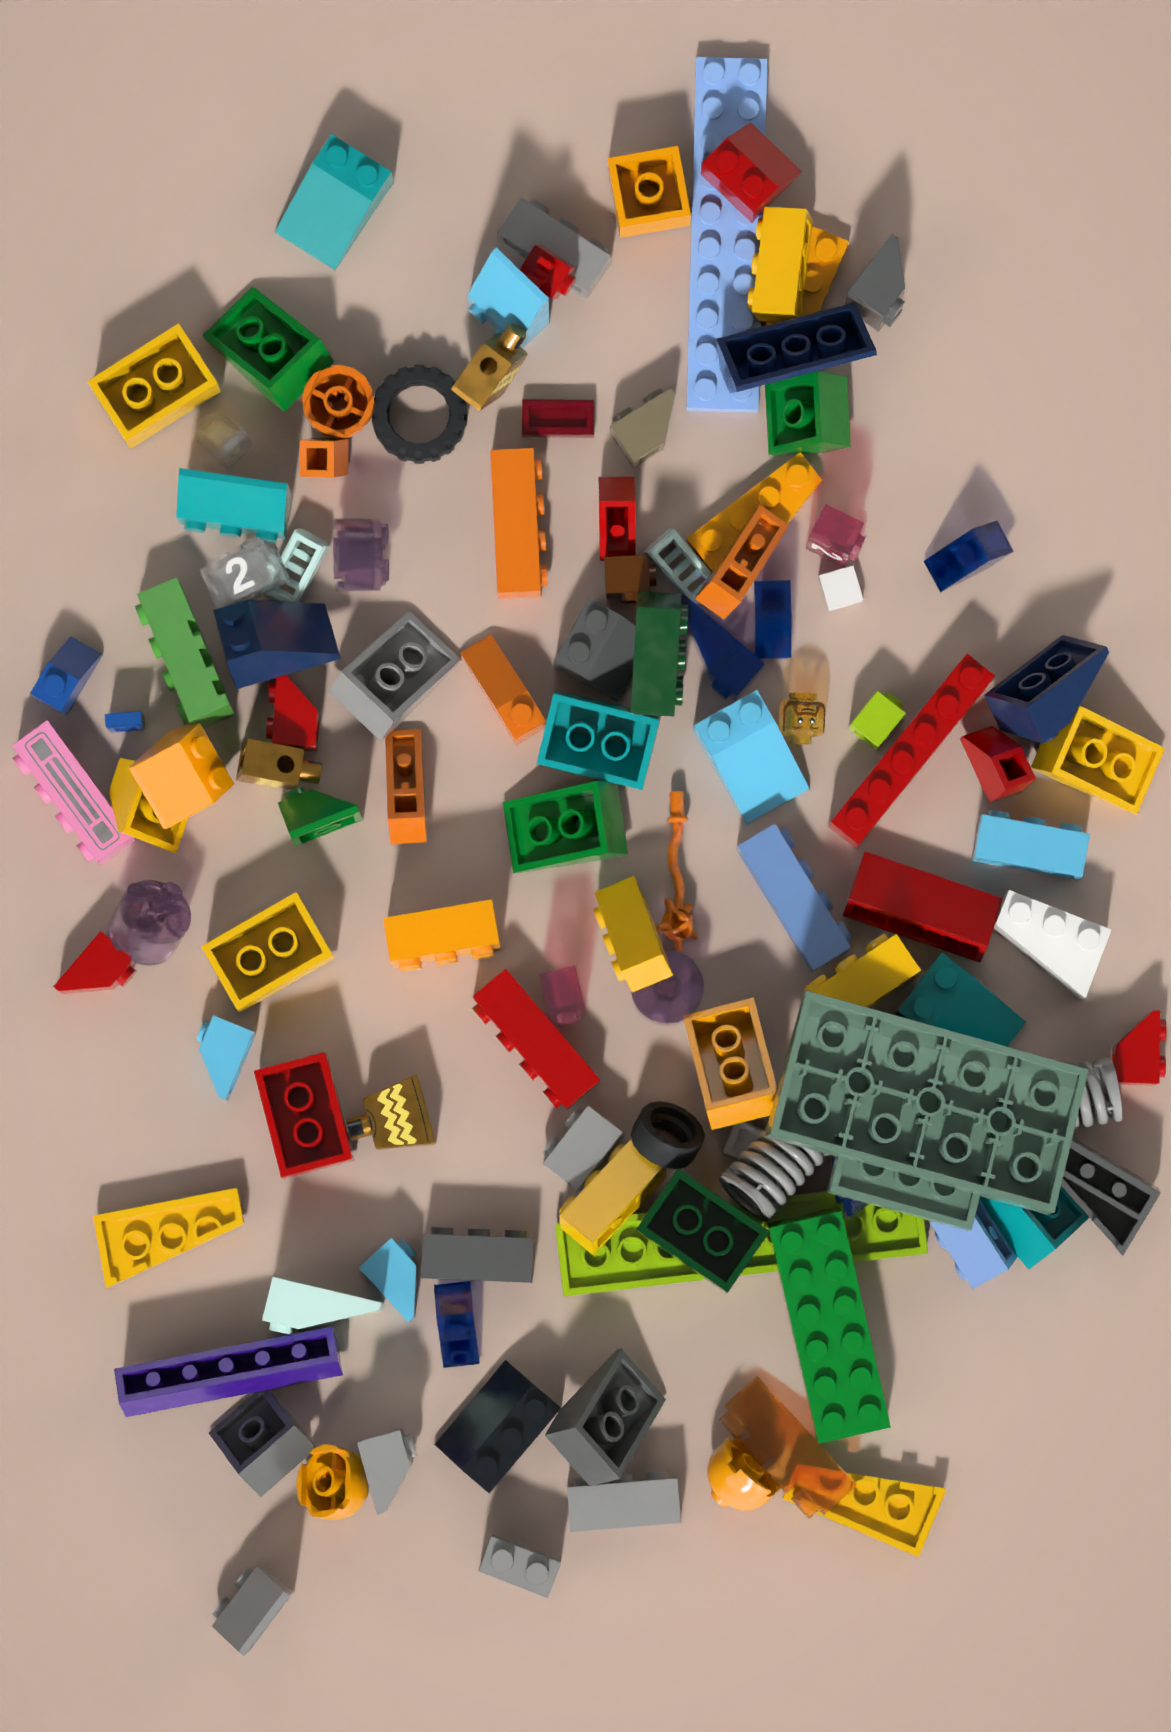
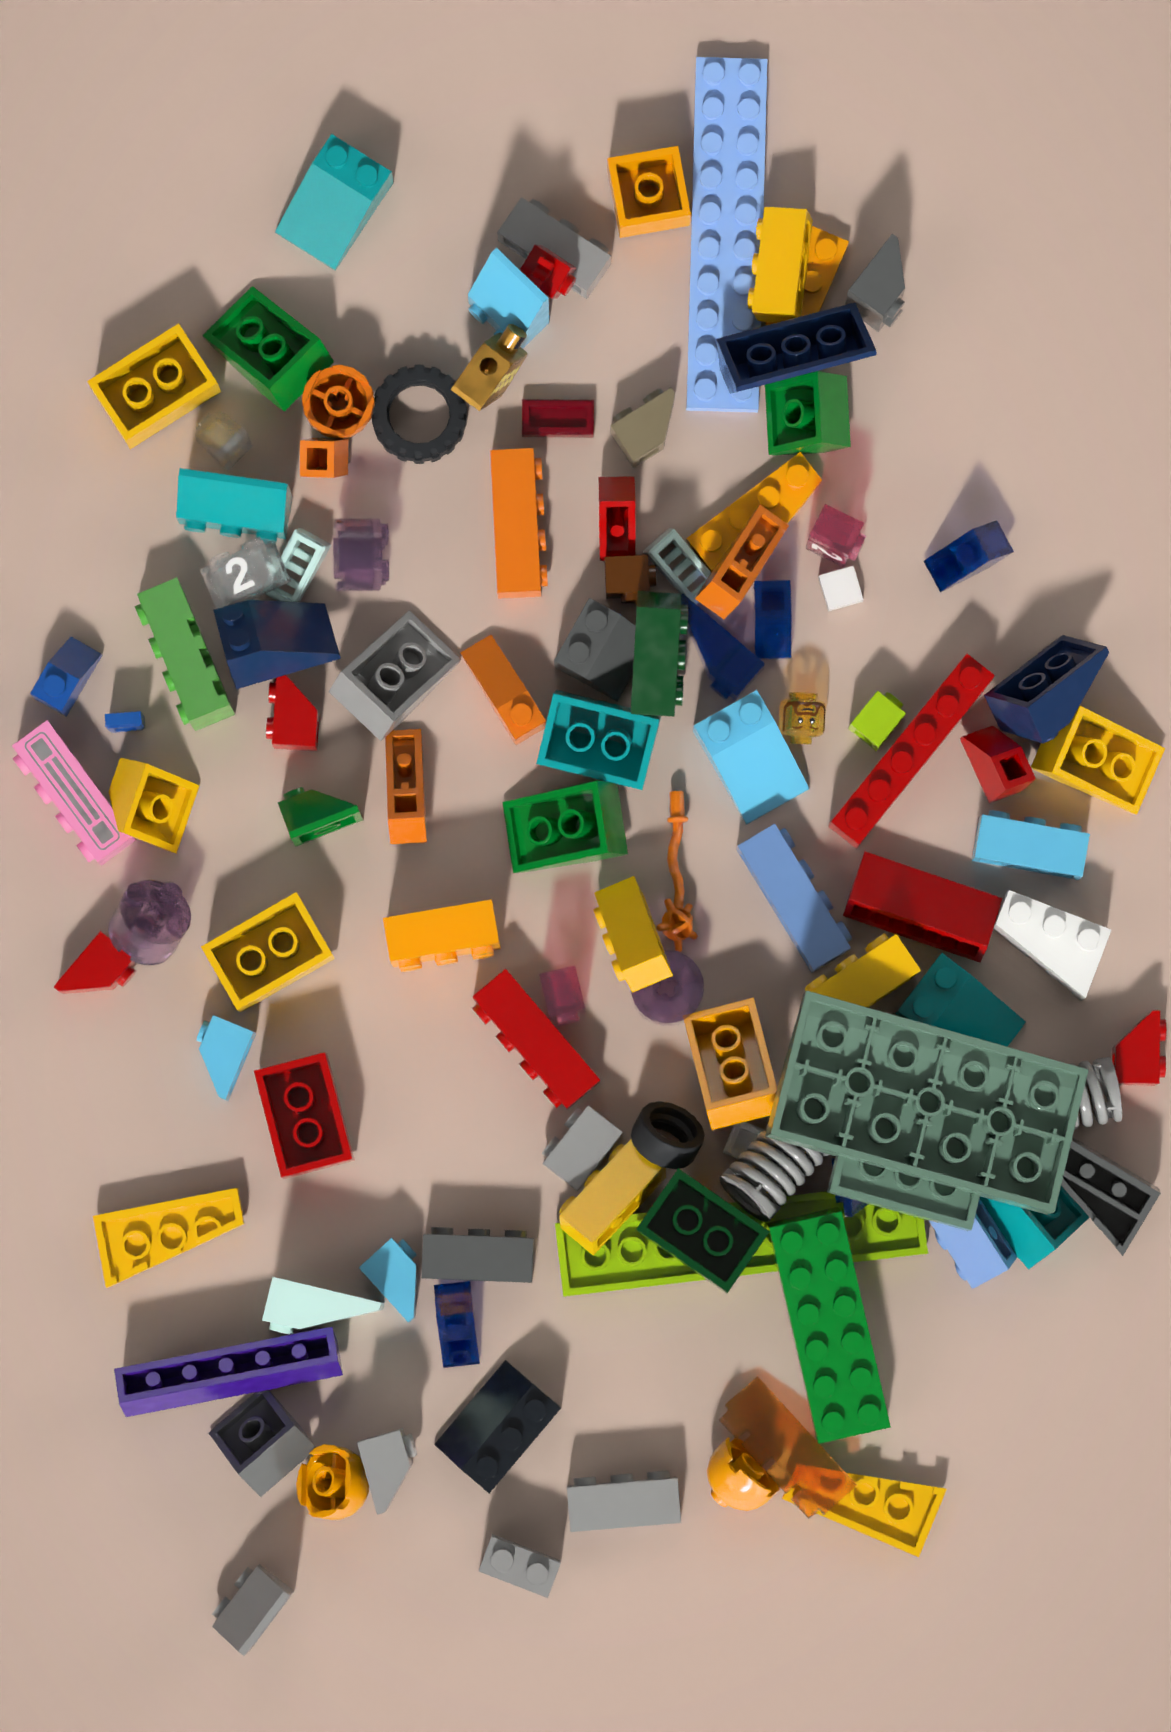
light orange slope [129,723,235,829] -> none
pearl gold torso [236,739,322,790] -> none
pearl gold torso [346,1075,436,1150] -> none
dark grey slope [545,1348,666,1486] -> none
red slope [700,122,802,223] -> none

